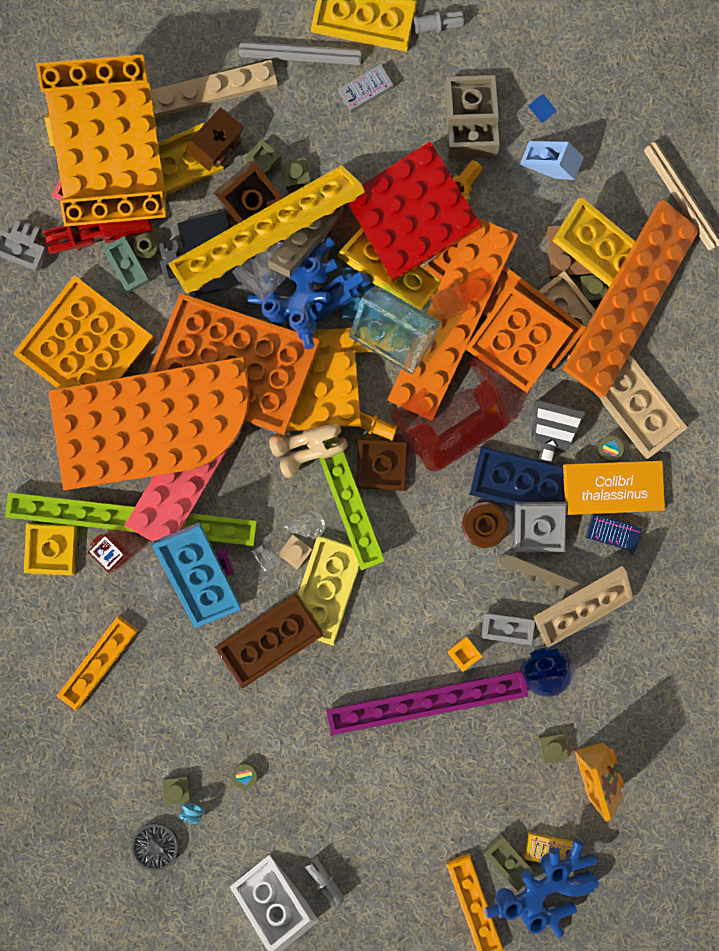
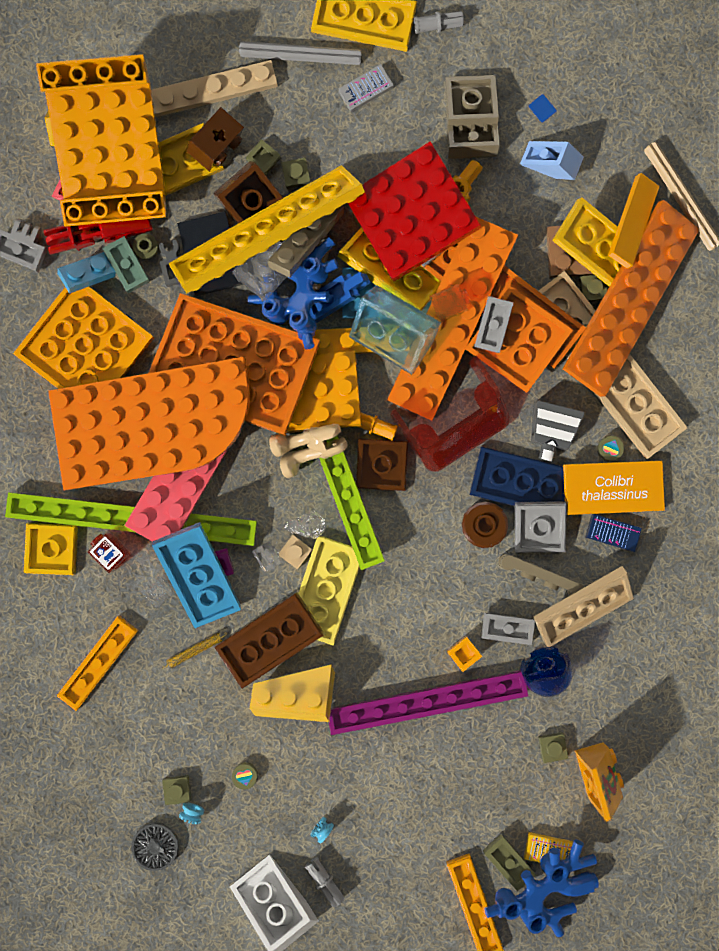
none -> dark azure plate [57,252,115,294]
none -> yellow piece [162,633,225,669]
none -> yellow wedge [249,665,335,722]
none -> medium azure bush [310,817,334,844]
none -> light grey plate [474,296,513,353]
none -> light orange tile [608,173,660,269]

